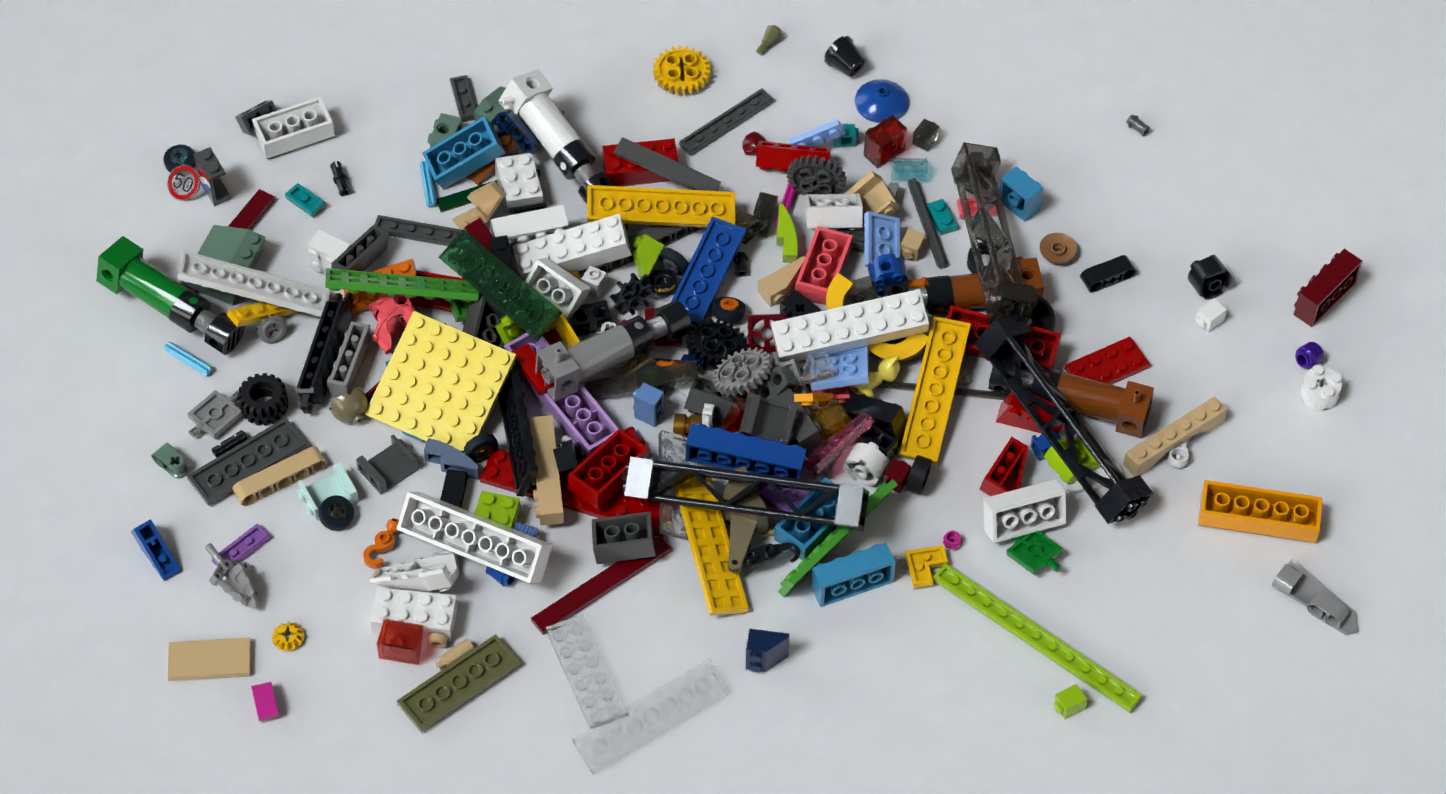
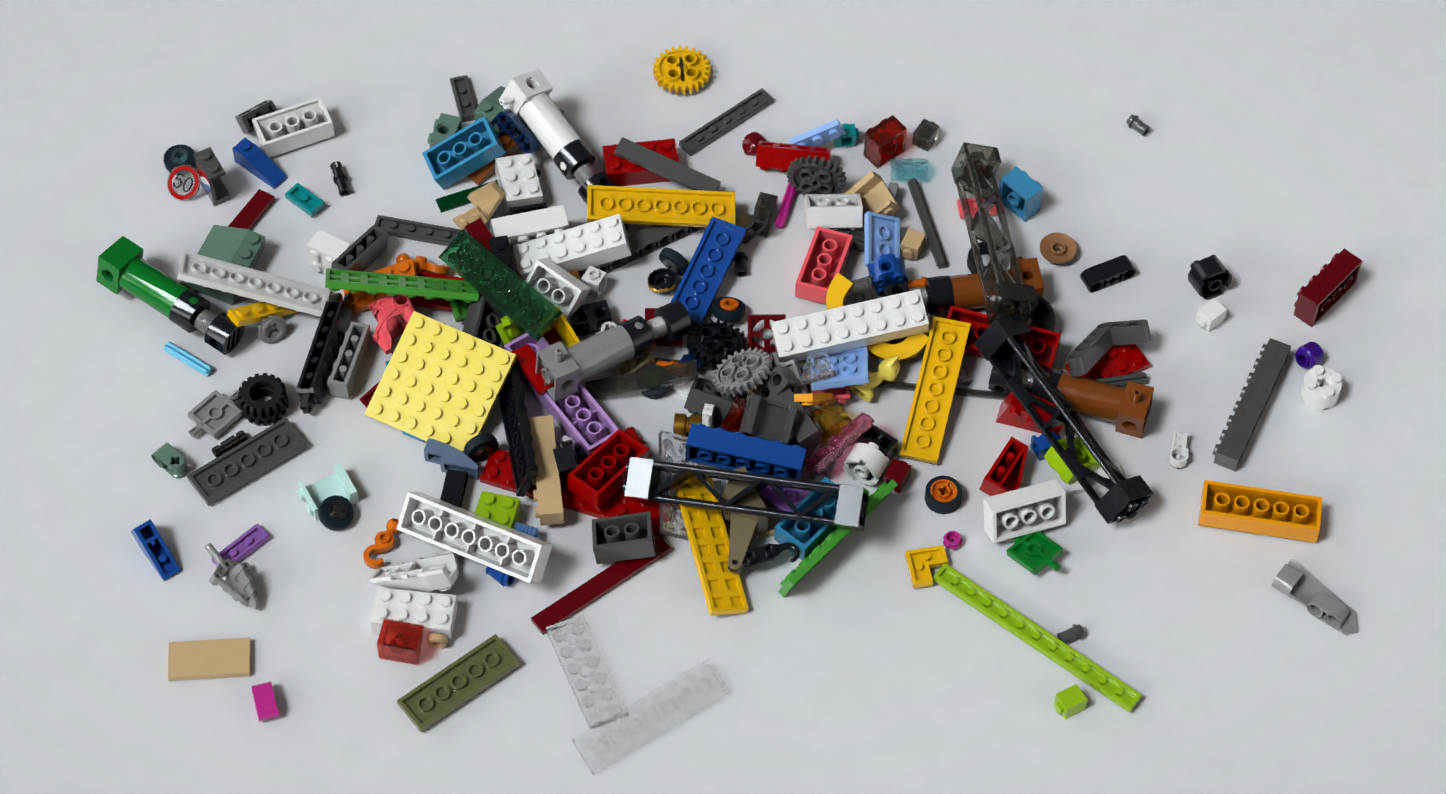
tan beam [232,446,327,506] -> none
yellow gear [272,621,304,651] -> none
dark tan cylinder [329,387,368,424] -> none
dark grey panel [356,434,418,495] -> none
medium azure axle [420,161,436,207] -> none
tan cylinder [436,639,474,670] -> none
black gear [610,273,656,315] -> none
lime slope [632,234,664,278] -> none
medium blue brick [633,382,664,427] -> none
dark blue slope [746,629,790,672] -> none
olive cone [756,25,782,55] -> none
tan slope [758,256,805,307] -> none
lime slope [777,204,798,263] -> none
black brick [780,290,823,319] -> none
dark azure brick [811,543,896,607] -> none
black piece [824,36,866,77] -> none
black wedge [842,393,907,448] -> none
blue dish [855,79,909,123] -> none
black tyre [906,455,932,495] -> none
teal plate [926,199,958,236] -> none
tan arch [1123,396,1227,477] -> none
none -> blue slope [232,138,287,189]
none -> orange piece [396,253,450,274]
none -> wheel [924,475,962,514]
none -> dark grey pin [1057,624,1084,643]
none -> dark grey beam [1067,319,1152,377]
none -> dark grey axle [1094,372,1147,387]
none -> flat silver brick [1213,338,1291,471]

